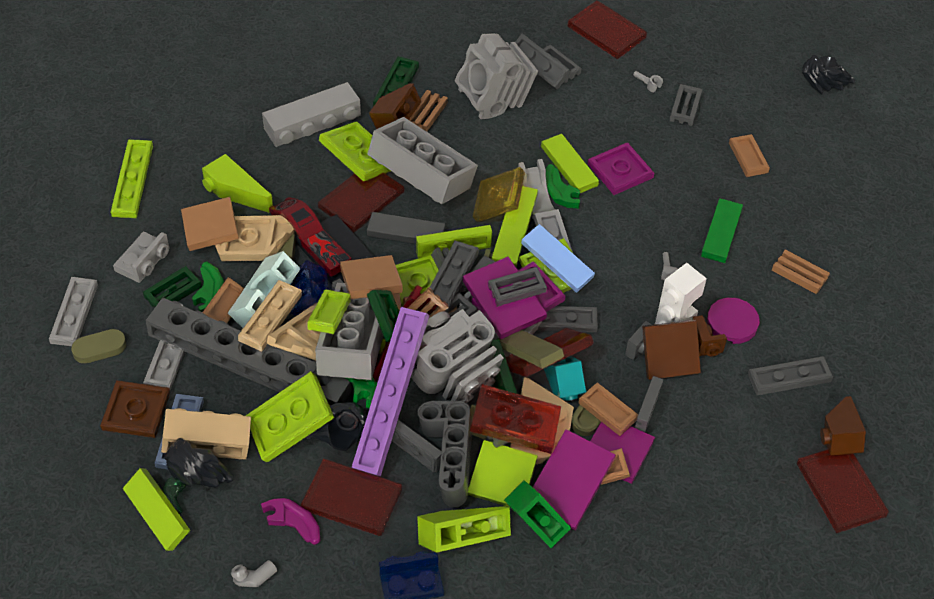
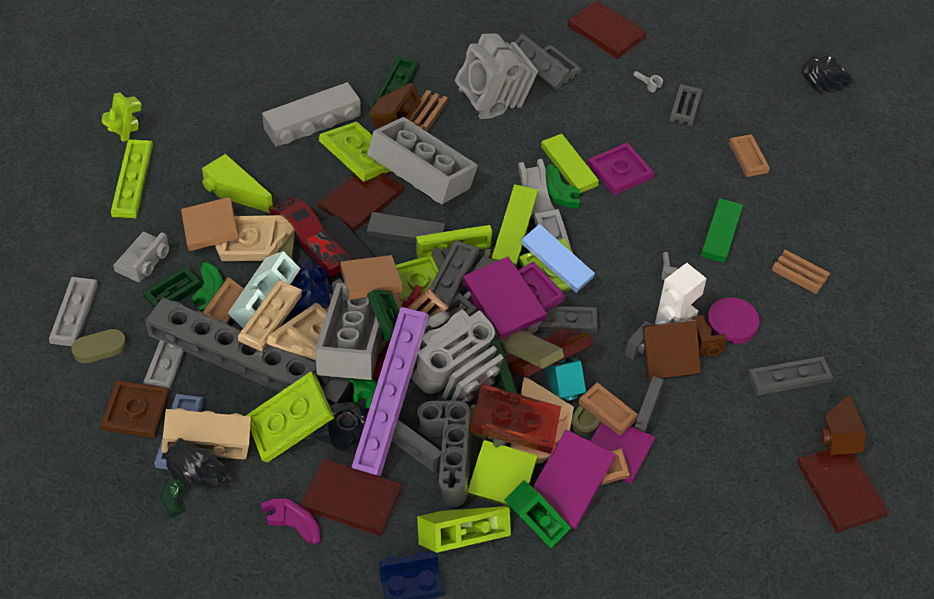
lime tile [123,468,190,551] -> none
light grey arm [231,560,277,587] -> none
lime tile [307,290,351,334] -> none
clear yellow tile [473,167,525,222] -> none
dark grey tile [488,267,547,307] -> none
none -> lime hips [102,92,141,142]

